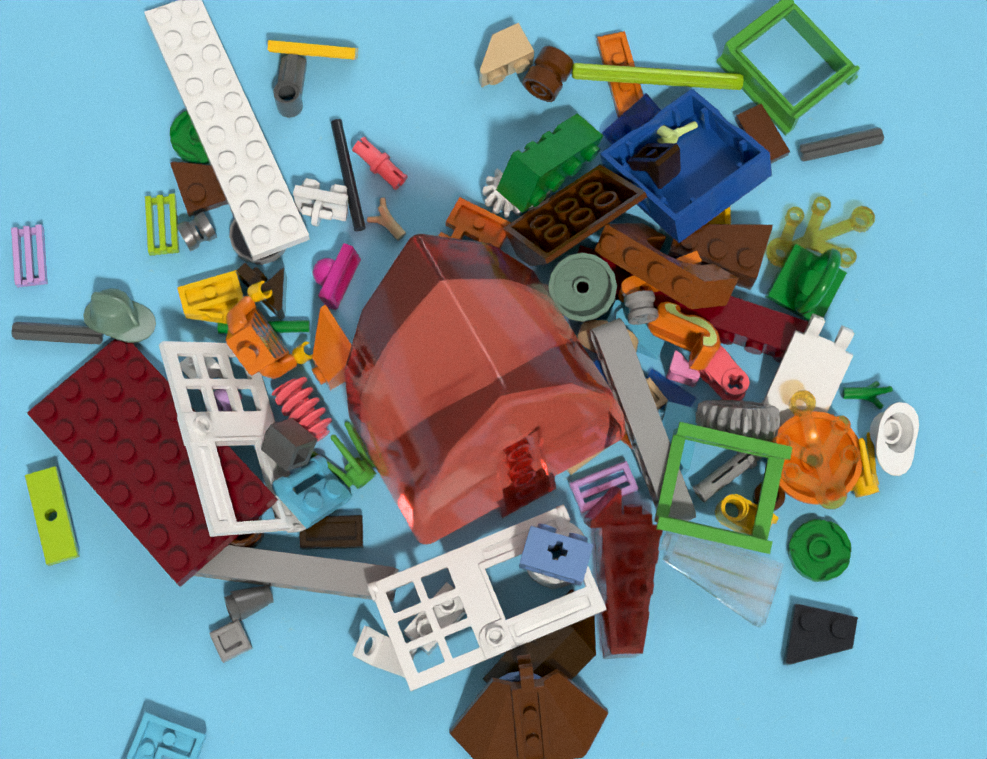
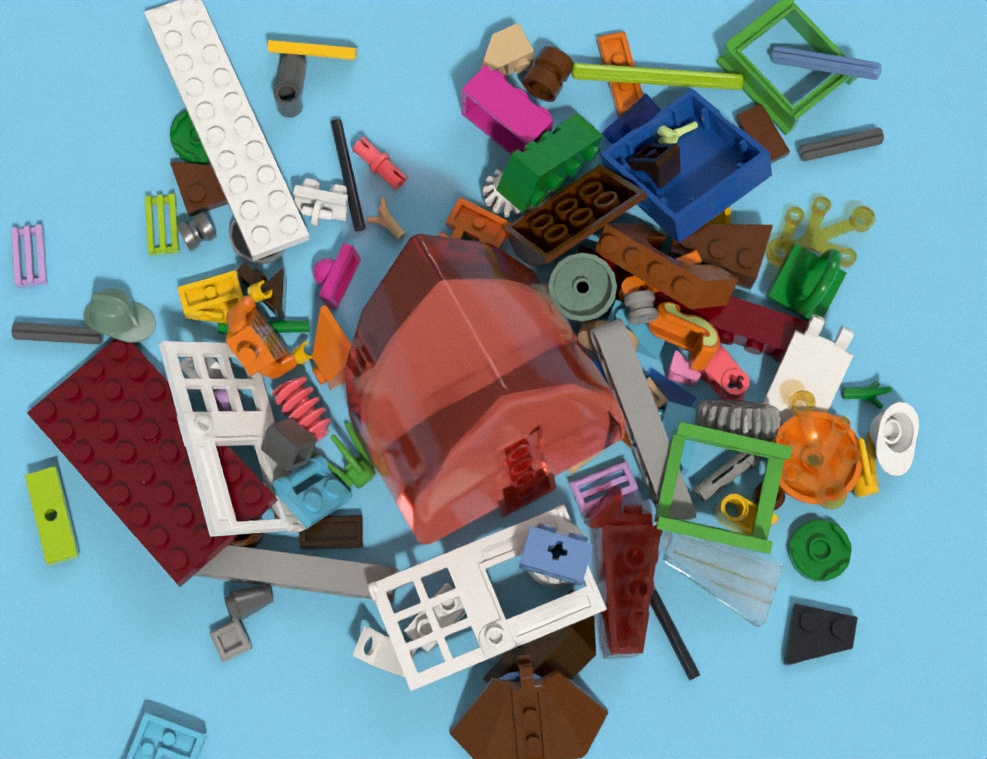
none -> dark pink piece [461,65,553,155]
none -> black bar [645,589,701,681]
none -> medium blue axle [771,46,882,80]

